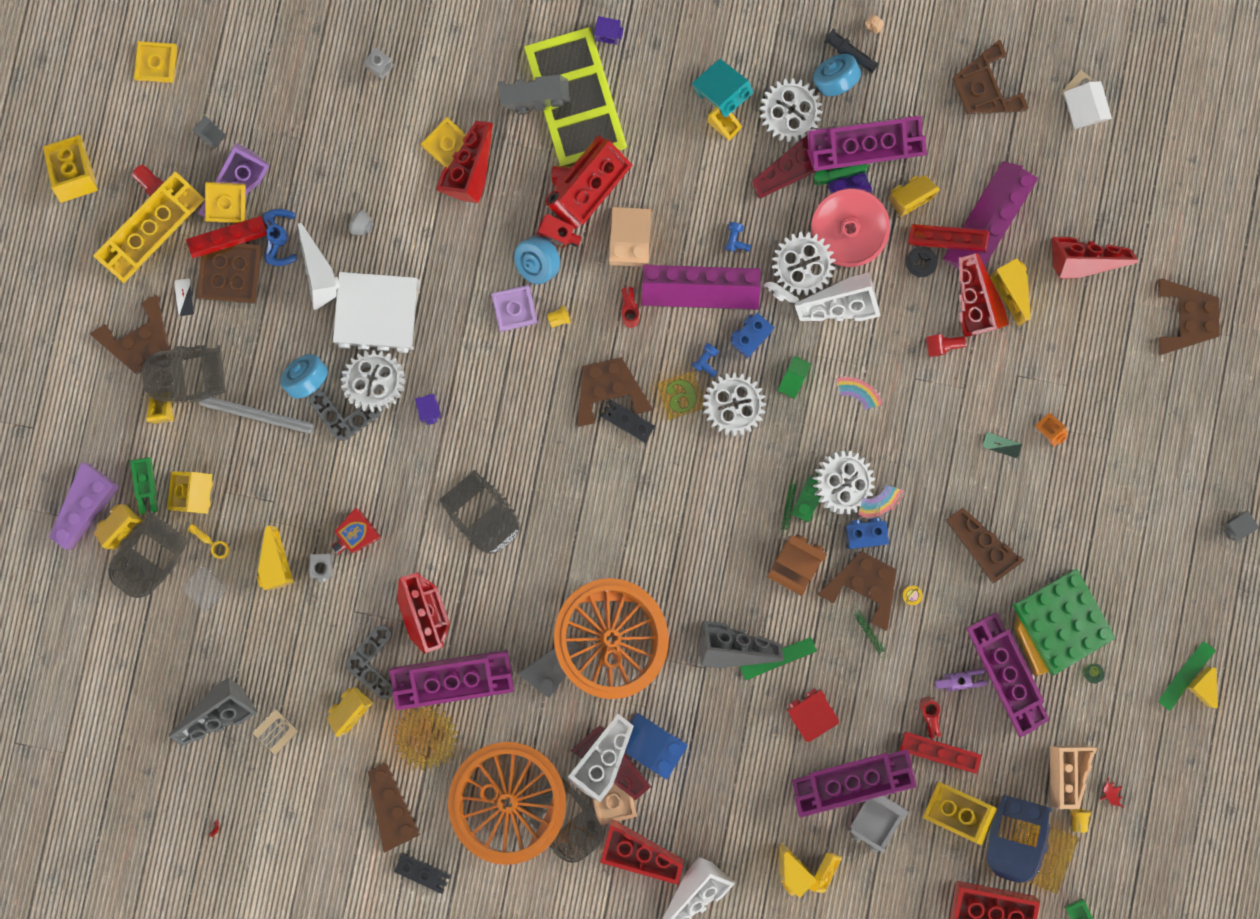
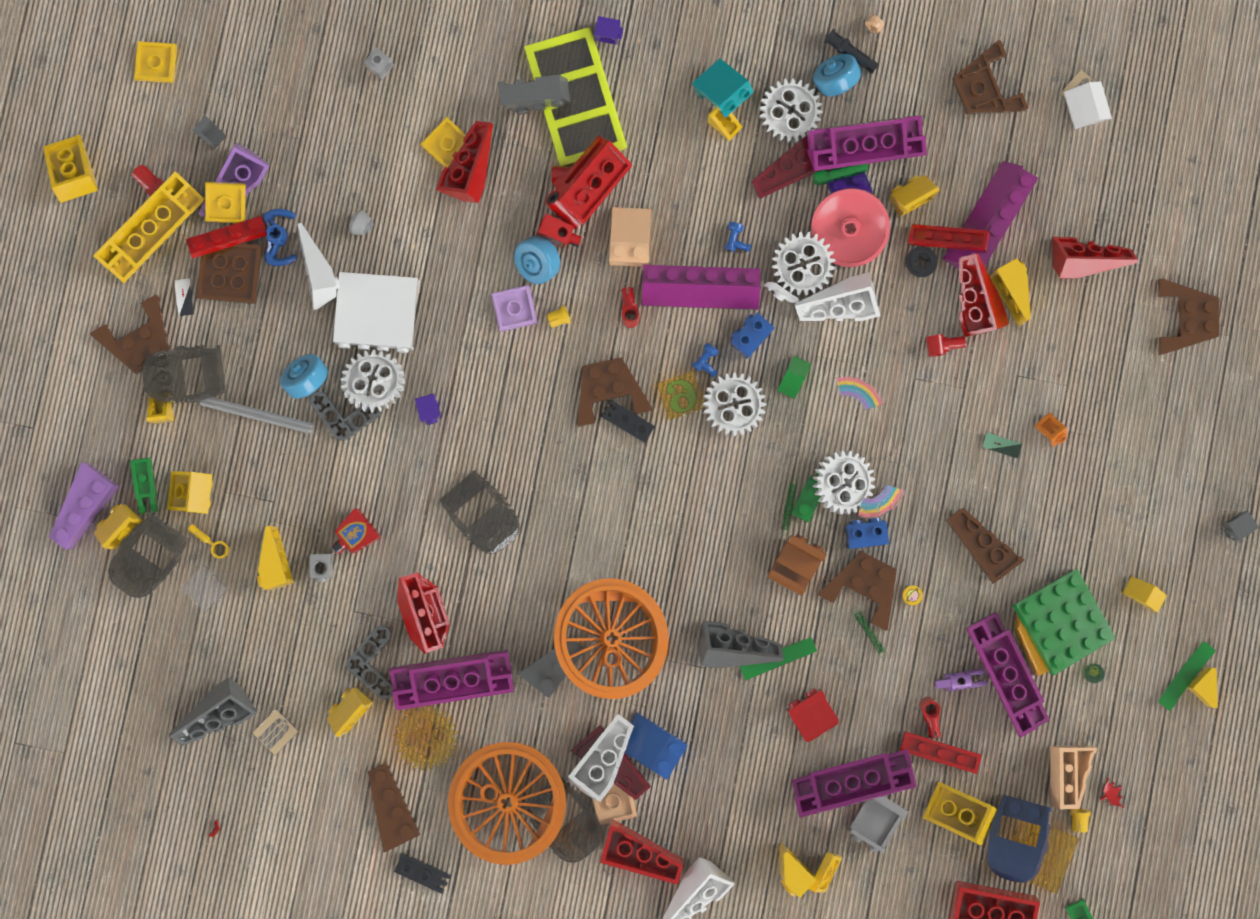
none -> yellow slope [1122,576,1167,613]

